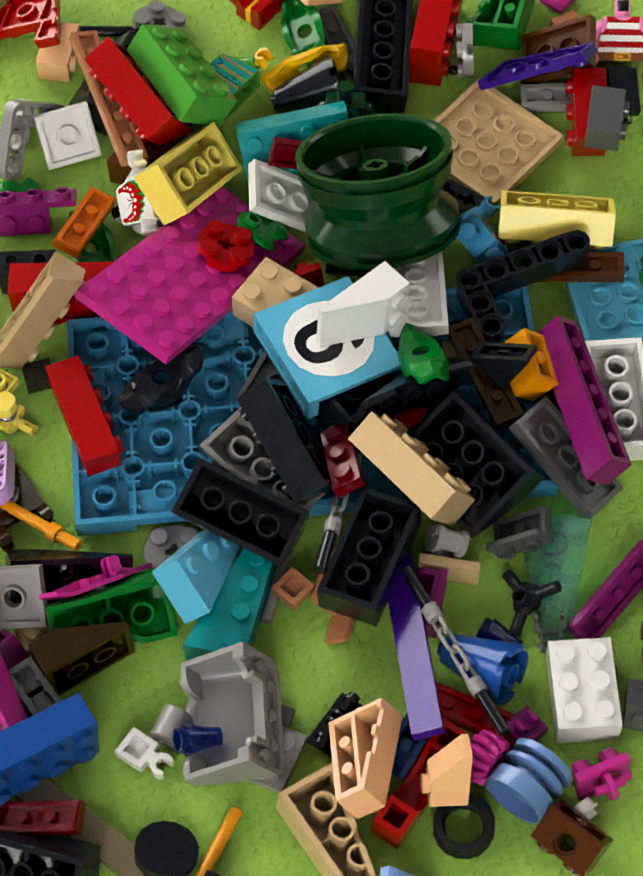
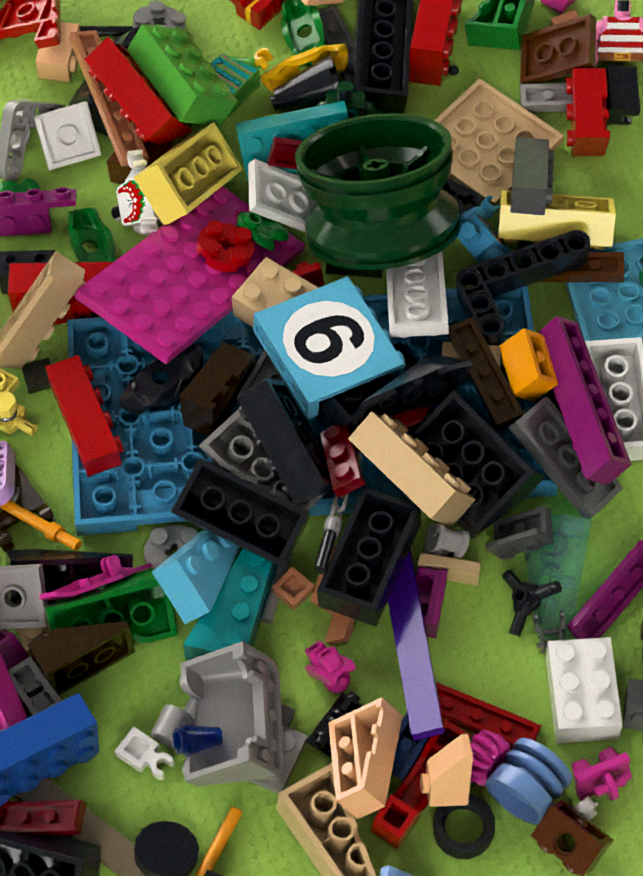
orange tile [52,187,117,259] -> none
white slope [316,261,410,347] -> none
green piece [398,323,449,384] -> none
piece [400,565,510,736] -> none
blue cone [437,634,528,705] -> none
light grey plate [456,22,474,78] -> none
black slope [470,342,537,389] -> none
clear blue cone [476,617,523,645] -> none
dark purple wing [477,42,598,91] -> none
magenta tile [506,705,548,742] -> none
dark grey brick [584,85,630,151] -> none
none -> dark brown wedge [179,342,256,437]
none -> dark pink hips [304,641,356,693]
none -> dark grey brick [510,137,554,215]

